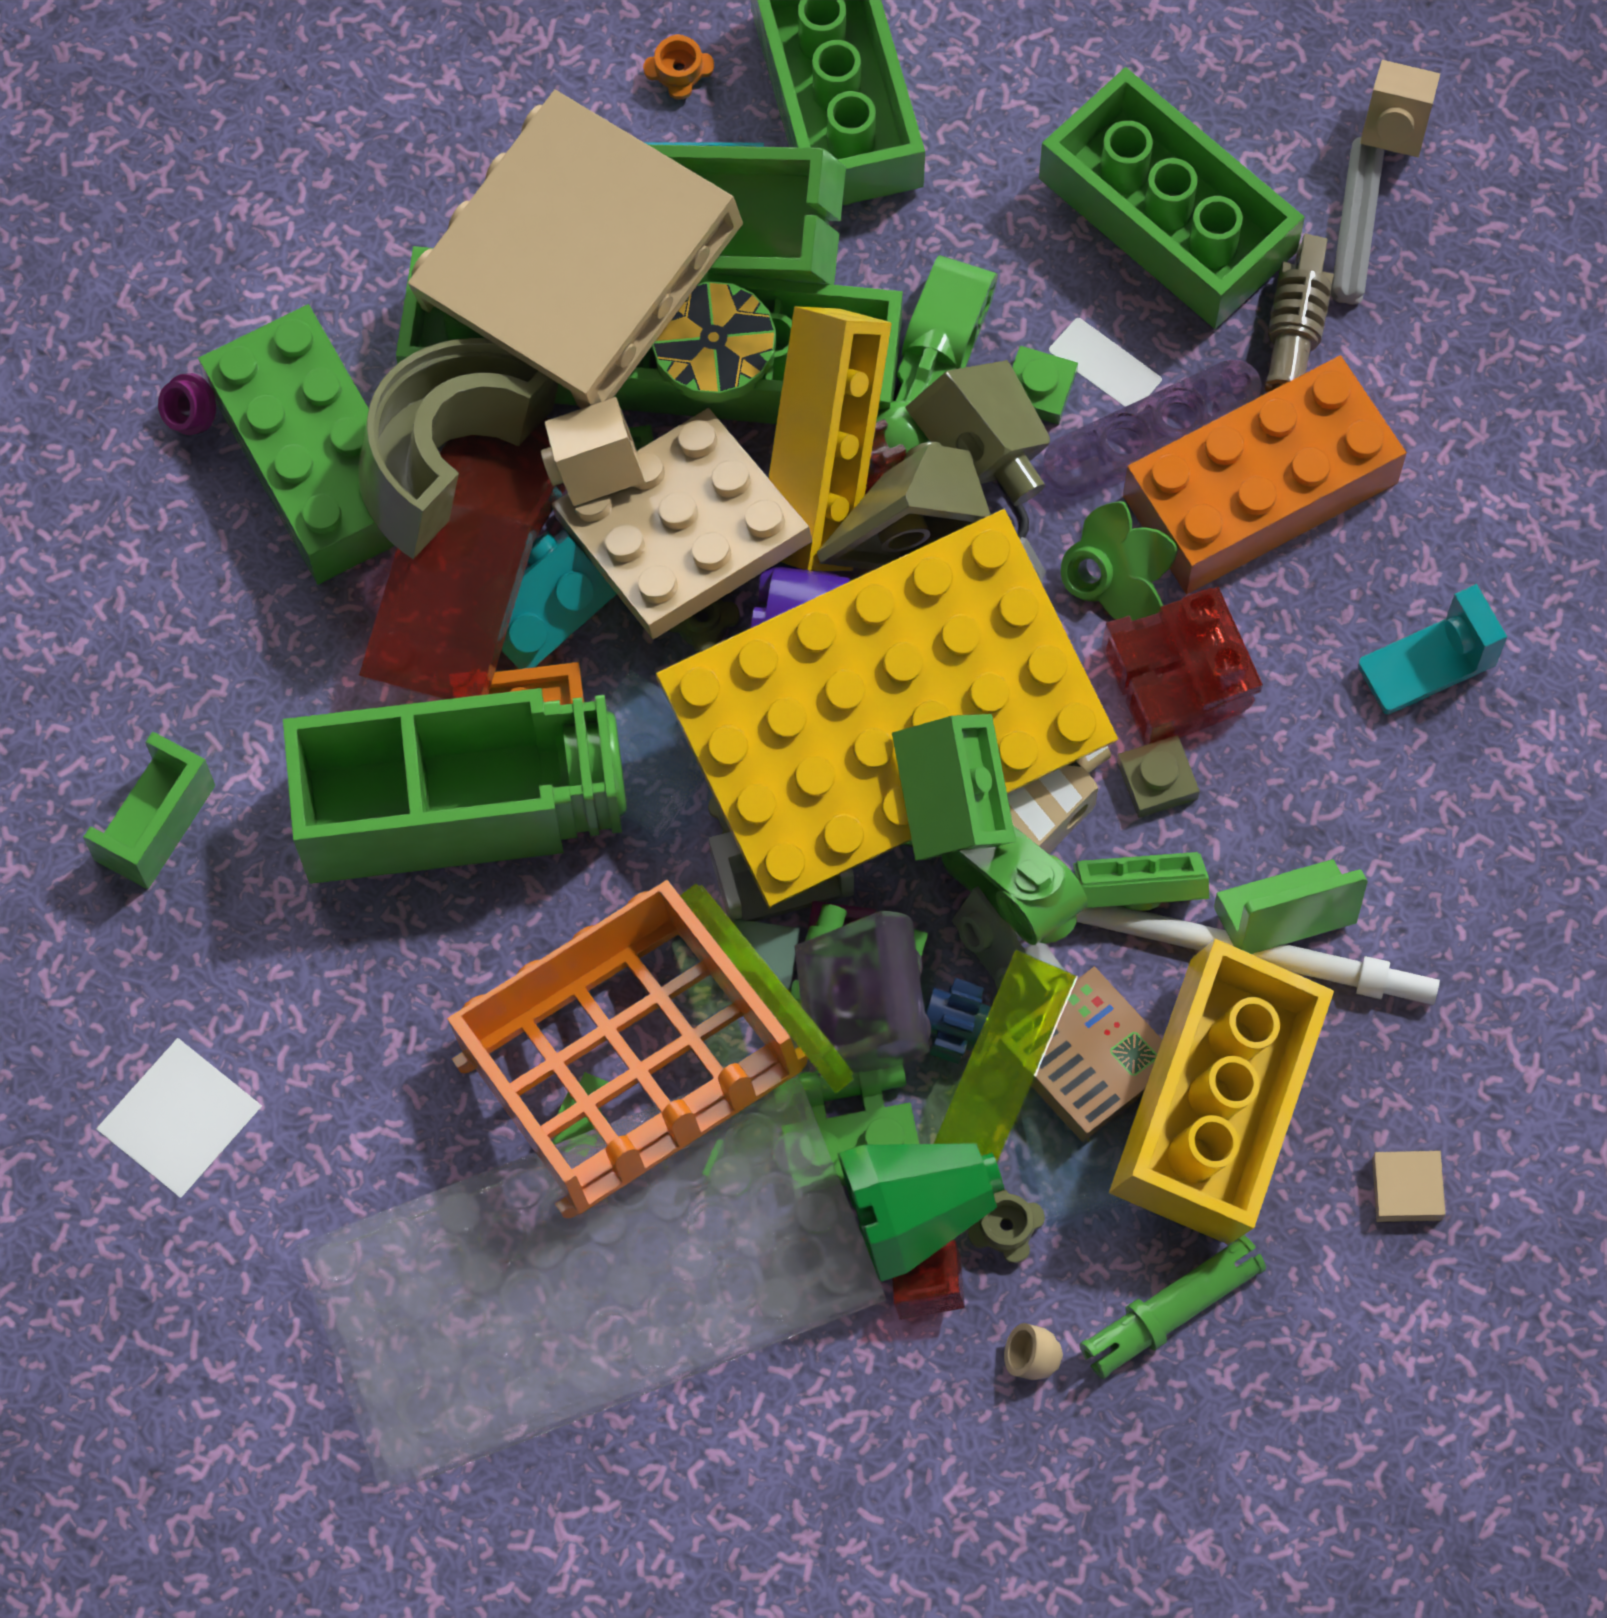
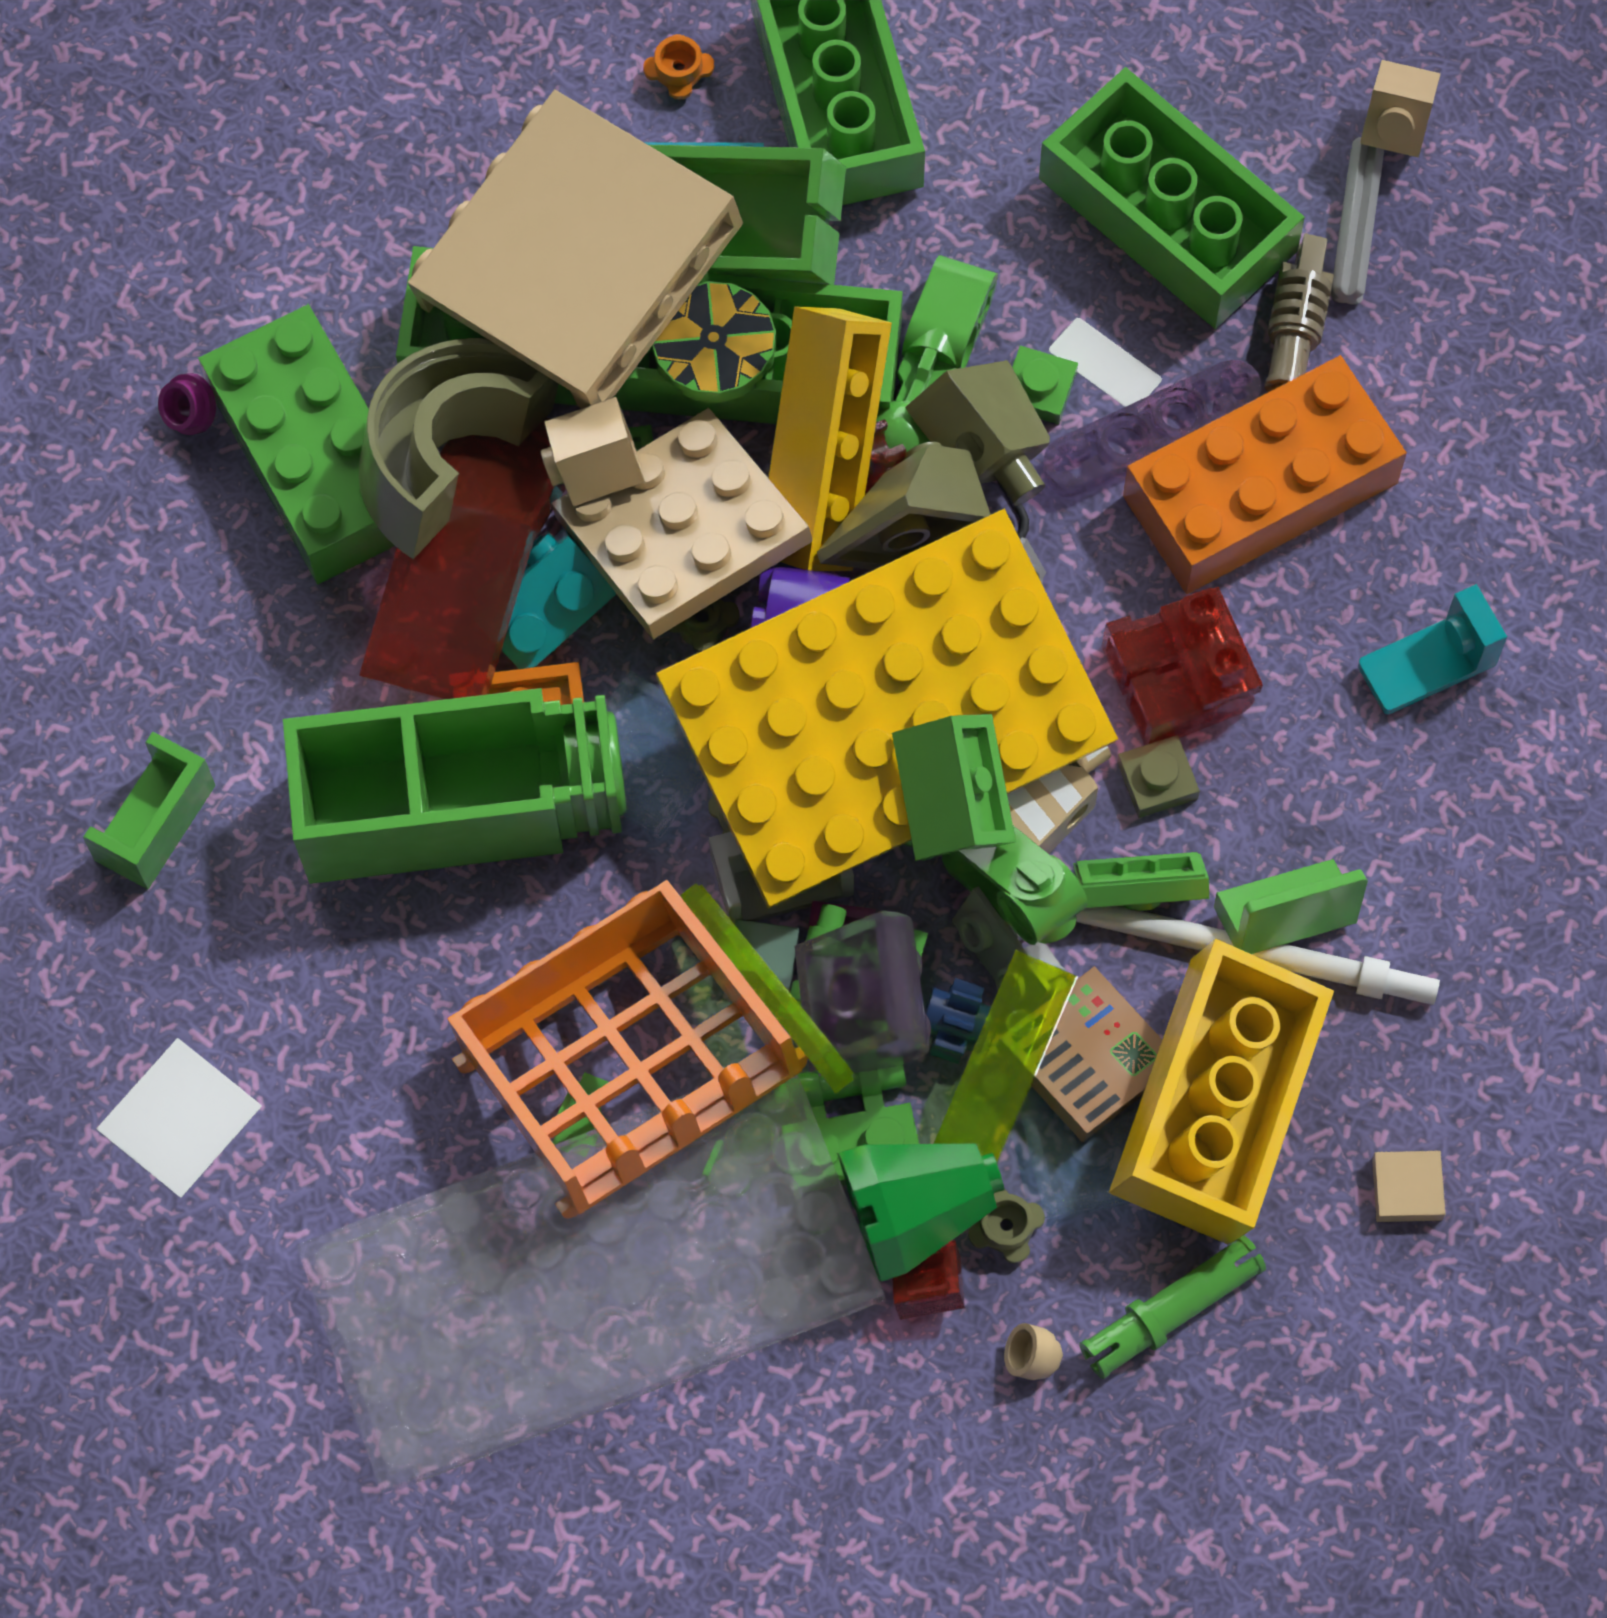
bright green plate [1061,501,1178,623] -> none

